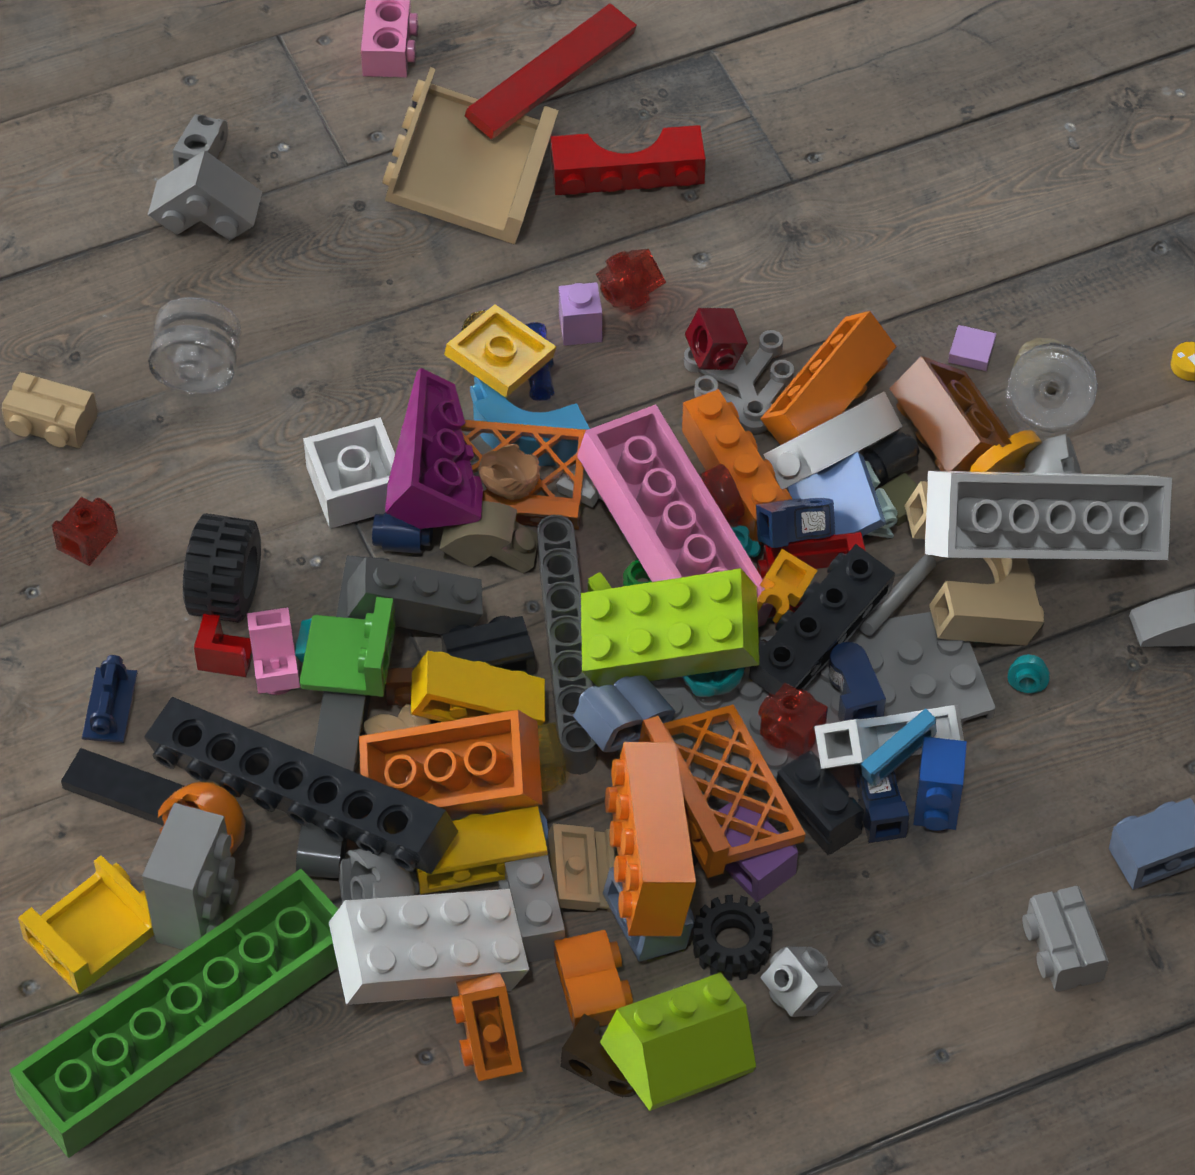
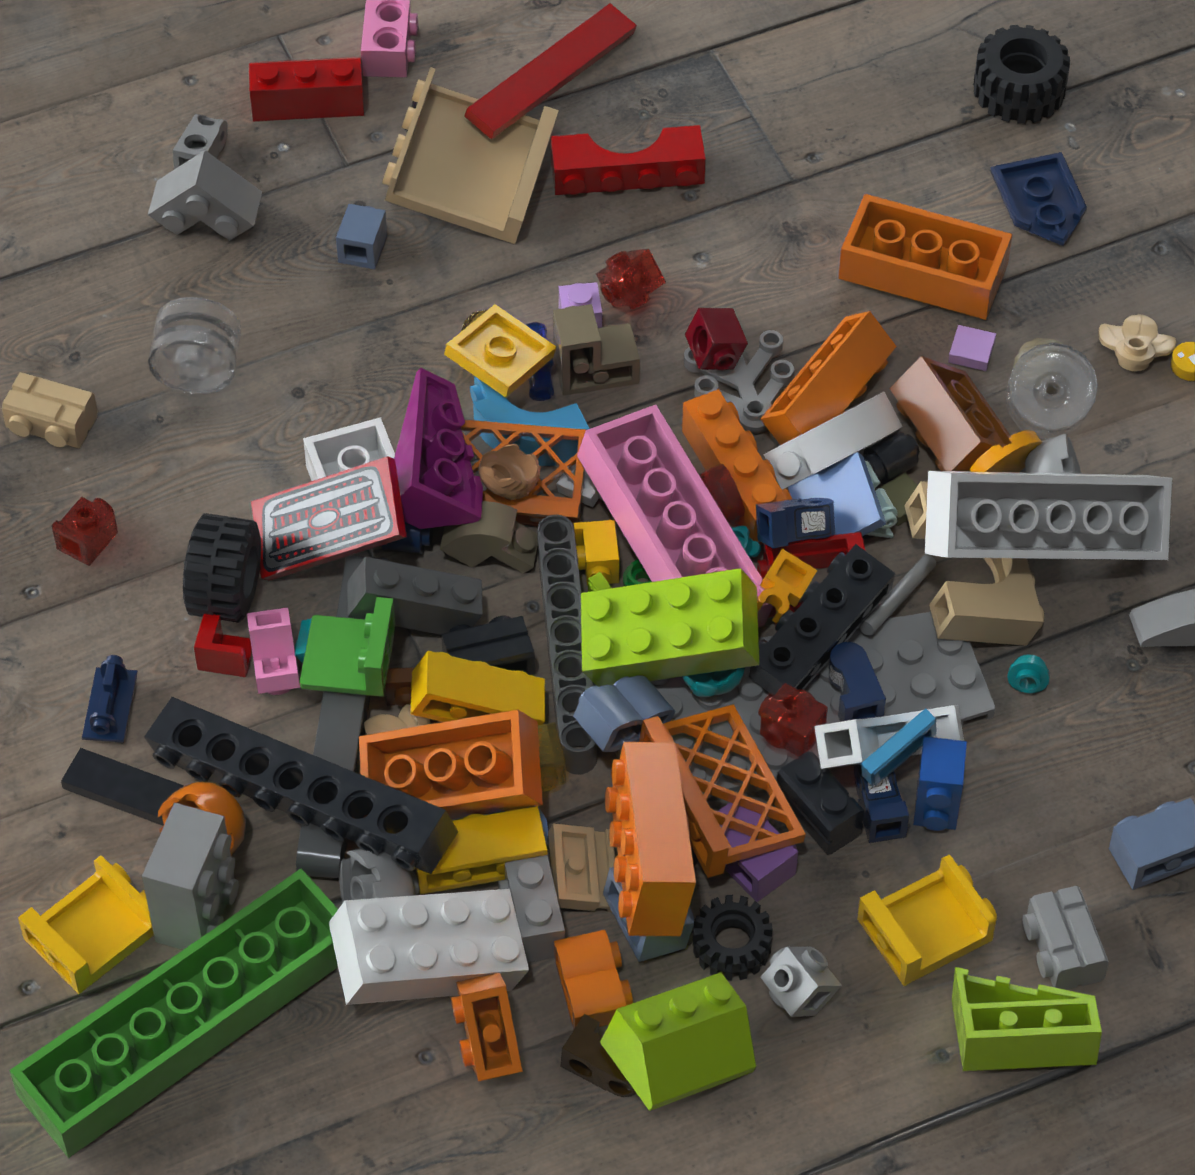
none -> red slope [249,56,364,122]
none -> tile [251,456,406,581]
none -> sand blue brick [336,204,387,269]
none -> dark tan brick [553,304,640,396]
none -> yellow brick [574,520,619,586]
none -> orange brick [838,194,1012,320]
none -> yellow panel [857,854,997,986]
none -> lime wedge [952,967,1102,1071]
none -> black tyre [973,25,1070,124]
none -> dark blue tile [990,152,1087,246]
none -> tan plate [1098,314,1176,371]

